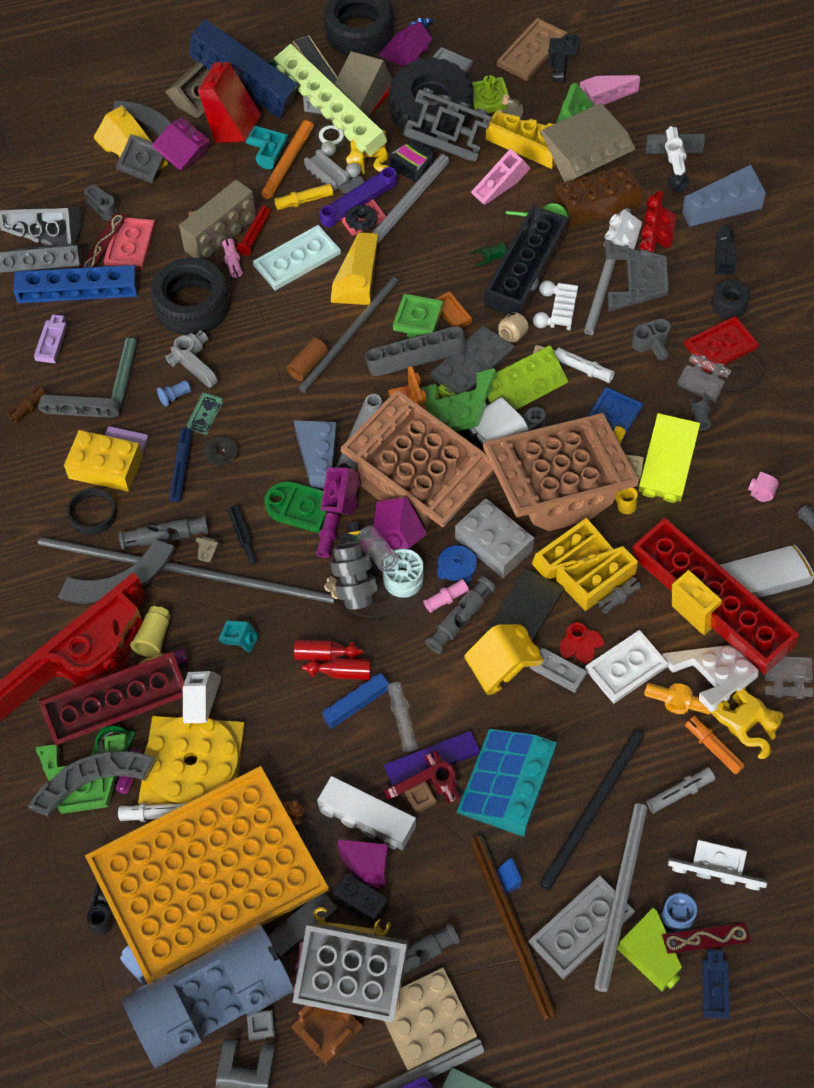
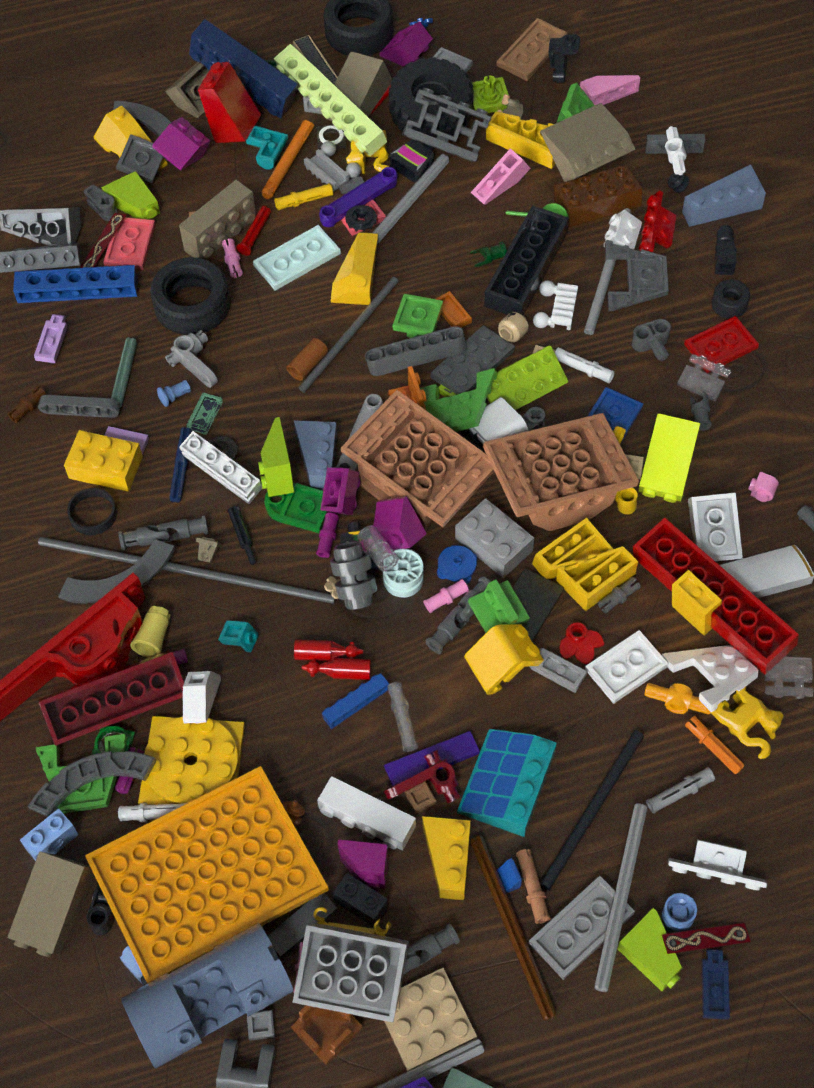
none -> dark tan slope [7,851,95,957]
none -> light blue brick [20,808,78,861]
none -> lime slope [101,171,160,219]
none -> white brick [180,431,262,504]
none -> lime slope [258,417,294,497]
none -> yellow wedge [422,816,471,900]
none -> bright green bracket [468,580,530,633]
none -> nougat pin [516,849,550,924]
none -> white slope [688,493,743,561]

